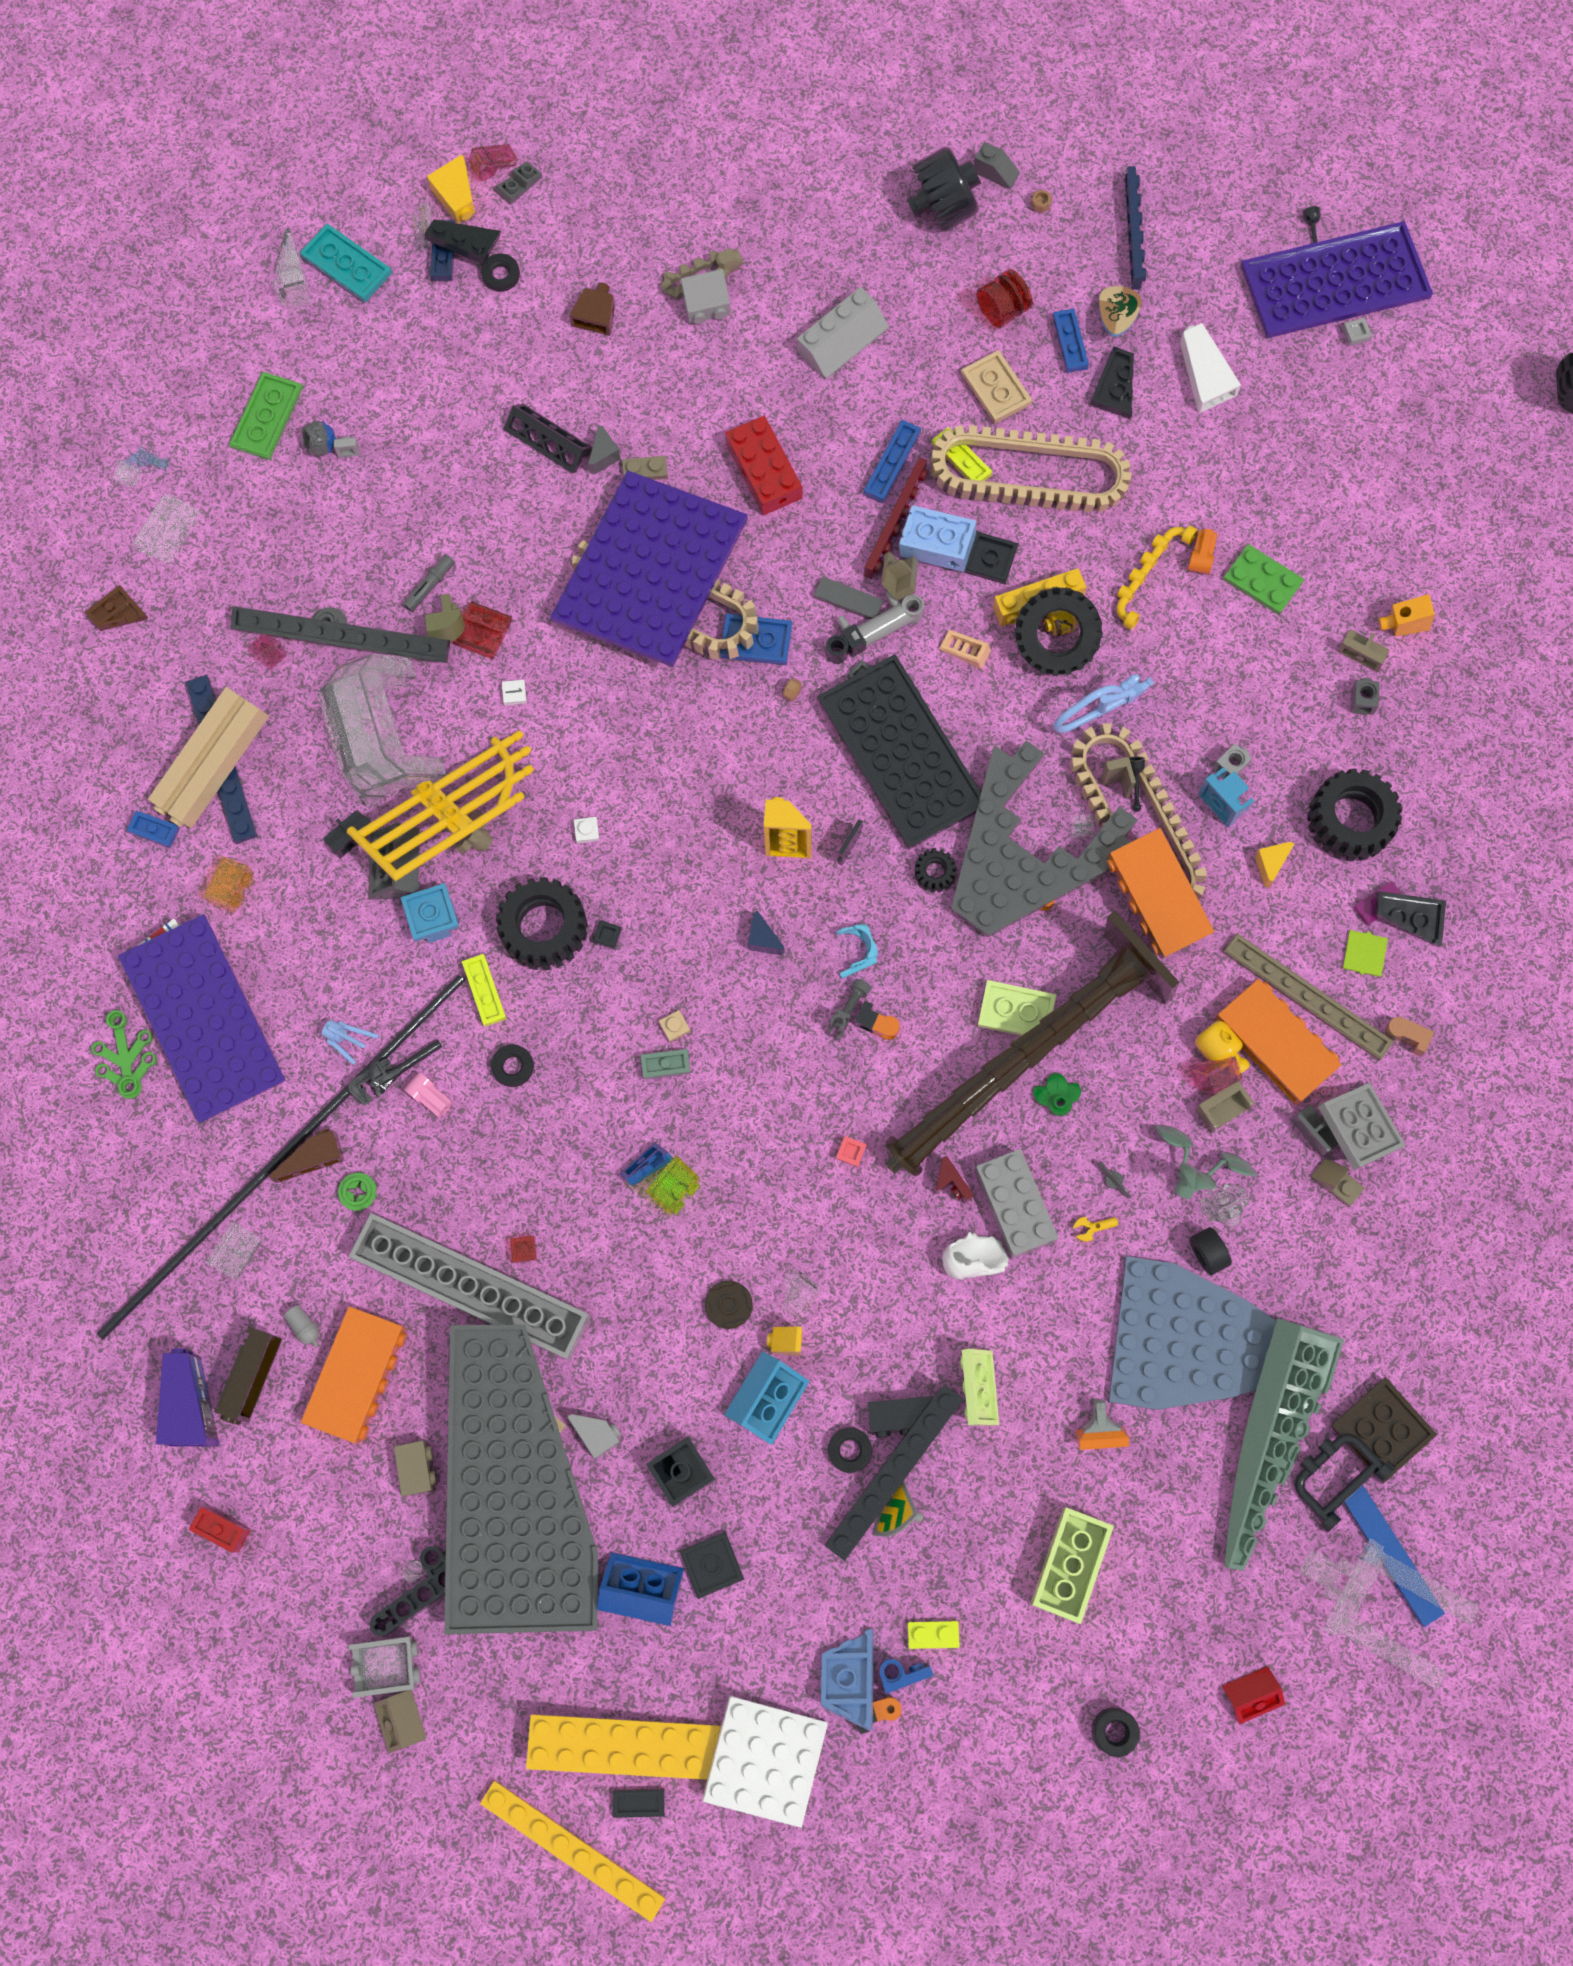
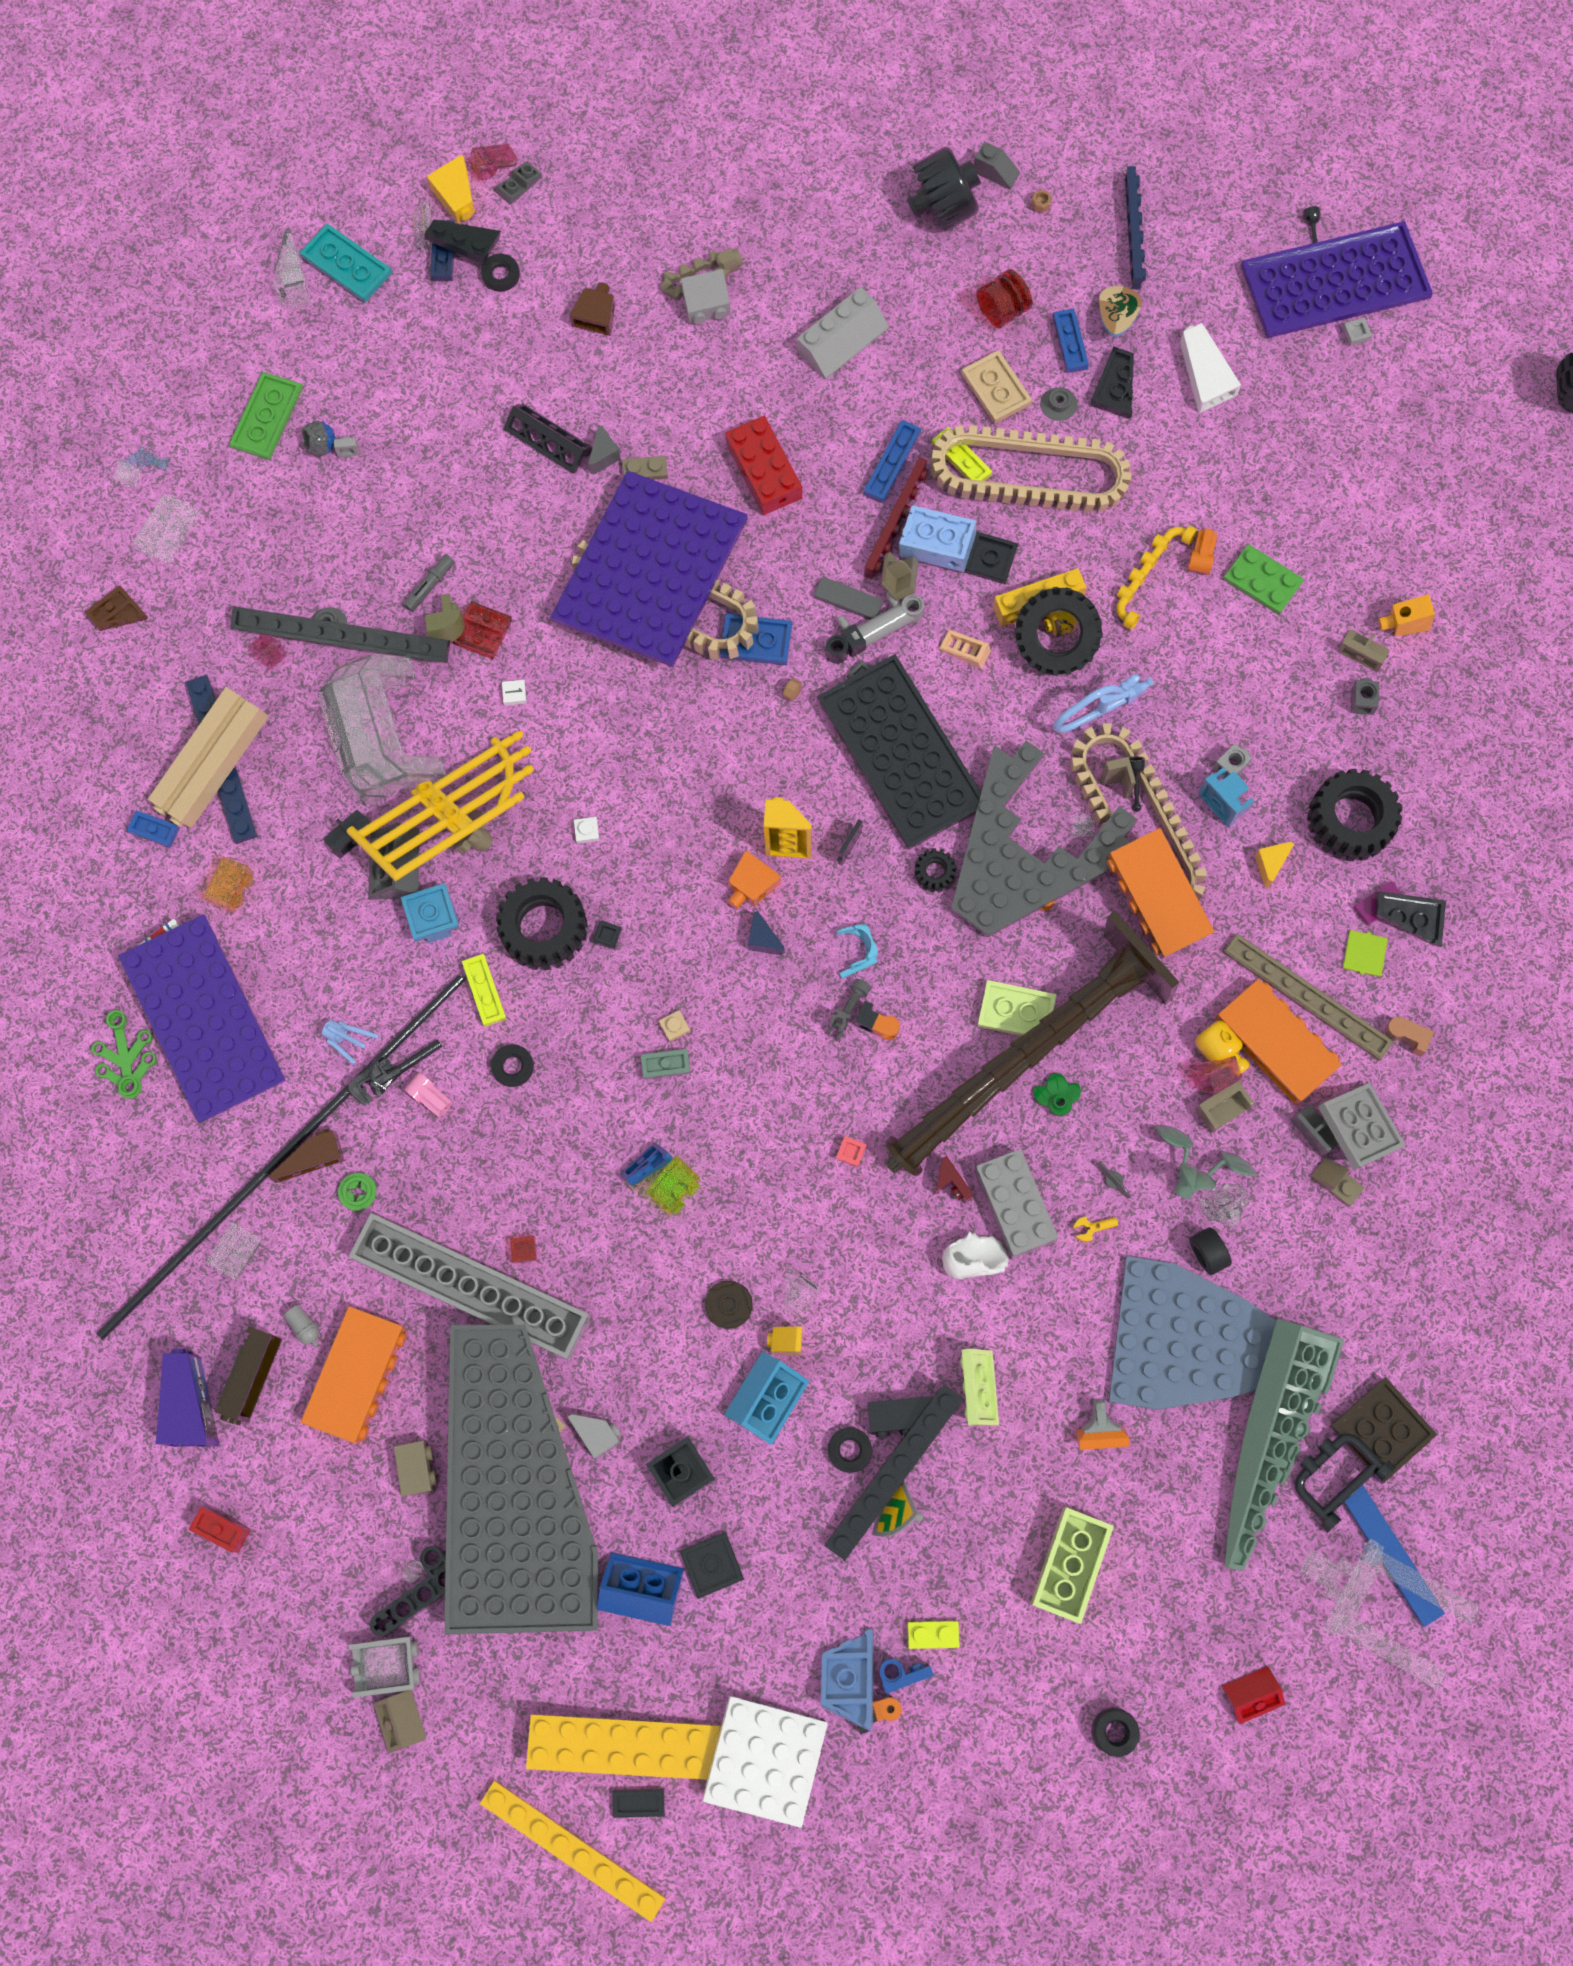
none -> orange torso [727,850,781,910]
none -> dark grey piece [1040,387,1078,421]

